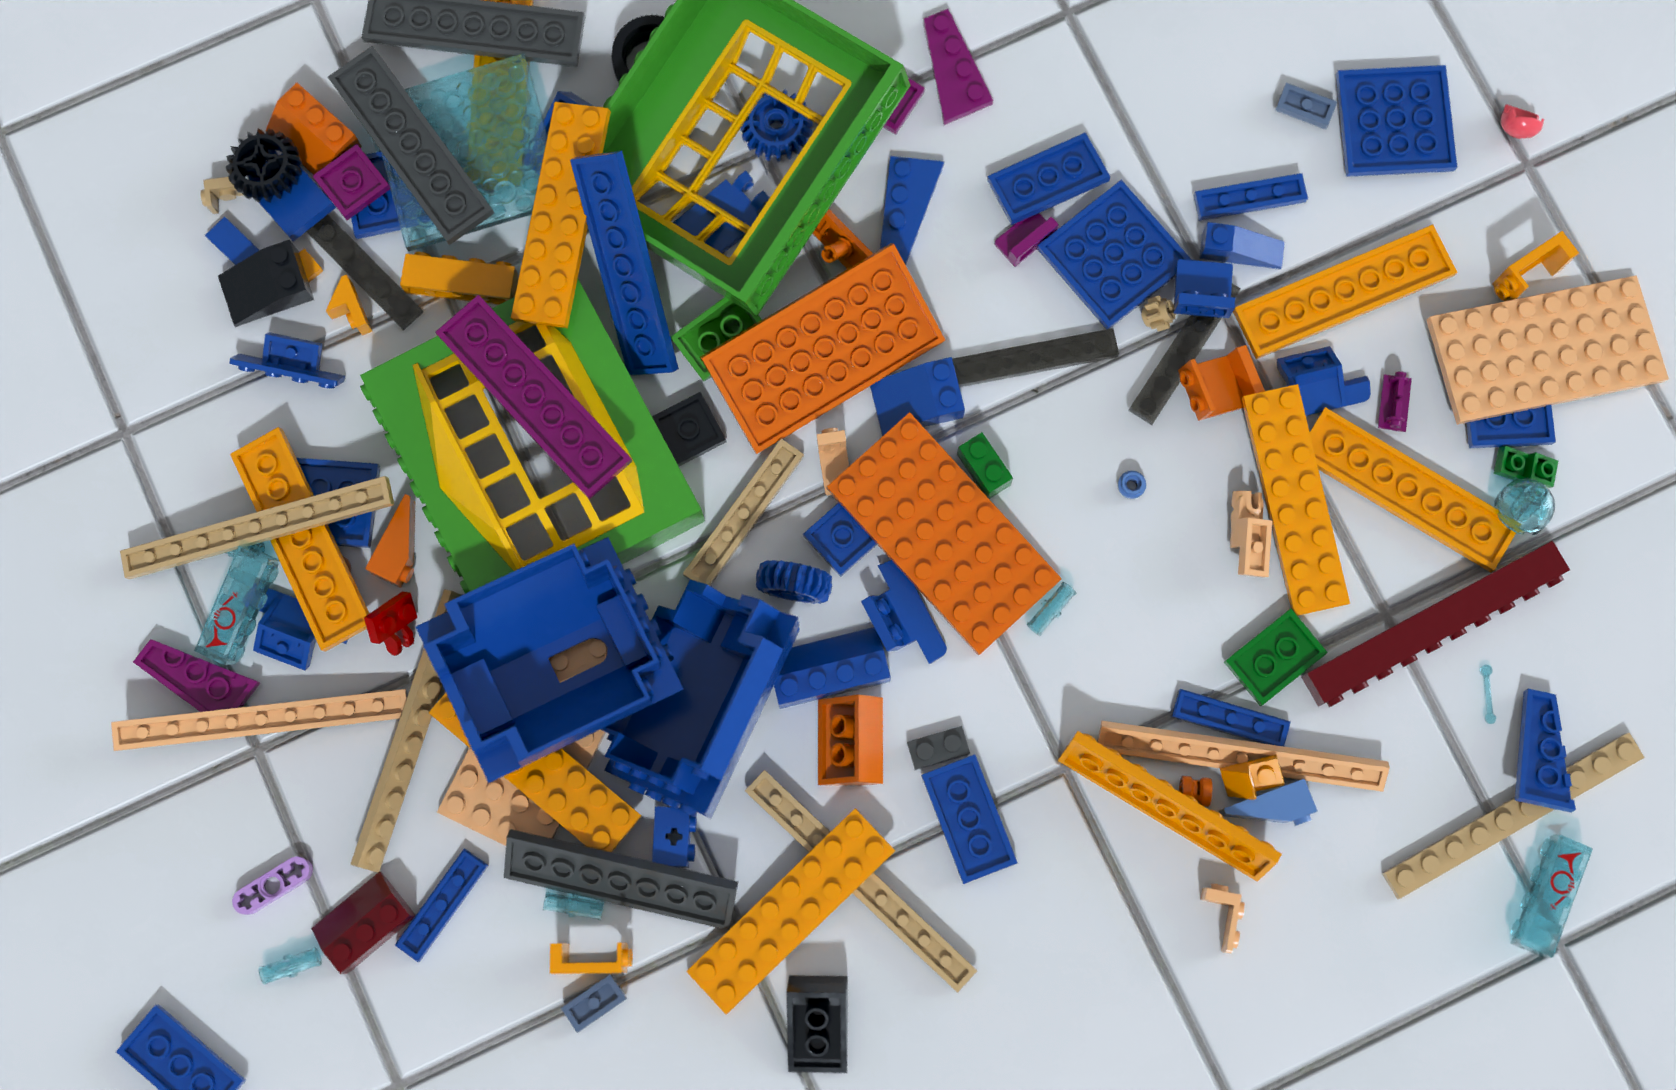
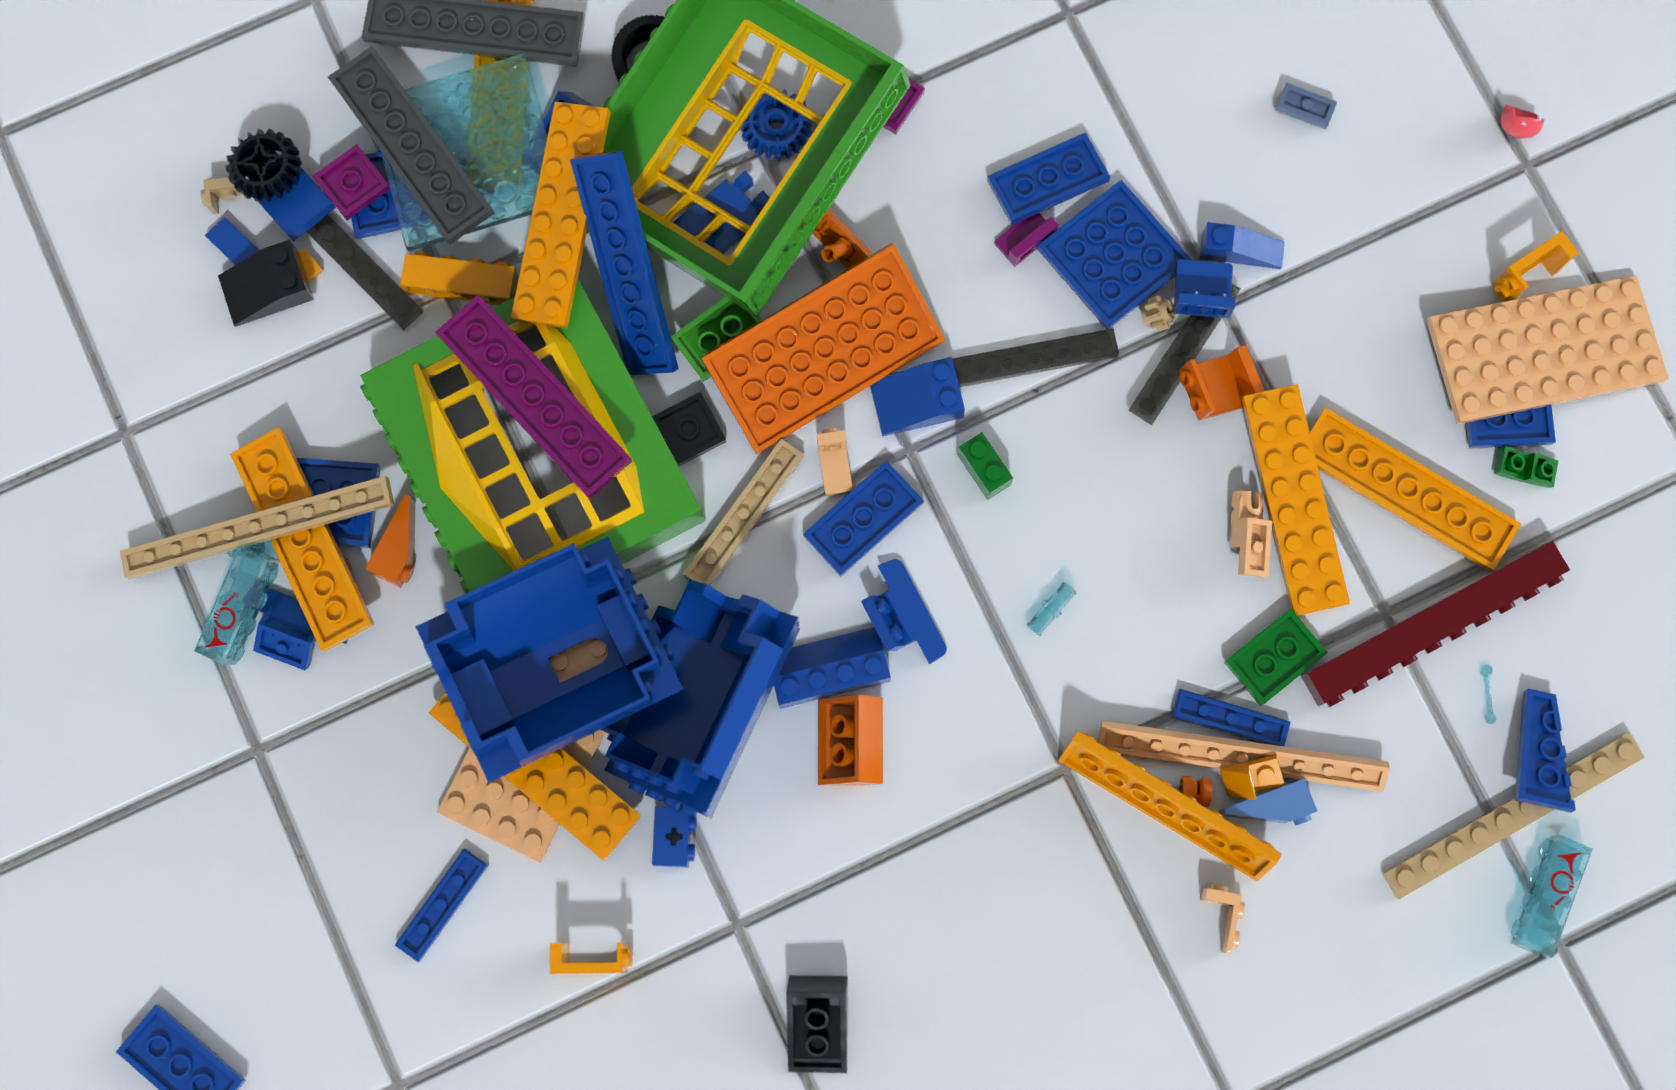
light nougat plate [111,689,407,751] -> none
magenta wing [133,639,260,712] -> none
blue bracket [229,332,345,389] -> none
lavender beam [232,857,313,915] -> none
clear light blue pin [258,947,322,985] -> none
orange slope [265,82,362,175] -> none
dark red slope [311,871,416,974] -> none
light orange slope [326,274,372,335] -> none
tan plate [350,589,462,873] -> none
red hinge [364,591,418,656] -> none
dark grey plate [504,829,738,930] -> none
clear light blue pin [543,892,604,921] -> none
sand blue plate [561,974,627,1033] -> none
light orange plate [686,808,896,1015] -> none
tan plate [745,770,977,993] -> none
blue gear [756,560,832,604] -> none
orange plate [826,412,1062,655] -> none
blue wing [880,156,944,265] -> none
dark grey plate [907,726,970,770] -> none
blue plate [921,755,1018,884] -> none
magenta wing [923,9,993,125] -> none
medium blue plate [1118,471,1146,499] -> none
blue plate [1194,173,1308,221] -> none
light orange plate [1233,225,1458,359] -> none
blue plate [1277,346,1371,416] -> none
blue plate [1336,65,1457,177] -> none
magenta hinge [1378,372,1412,432] -> none
clear light blue cylinder [1494,478,1555,535] -> none

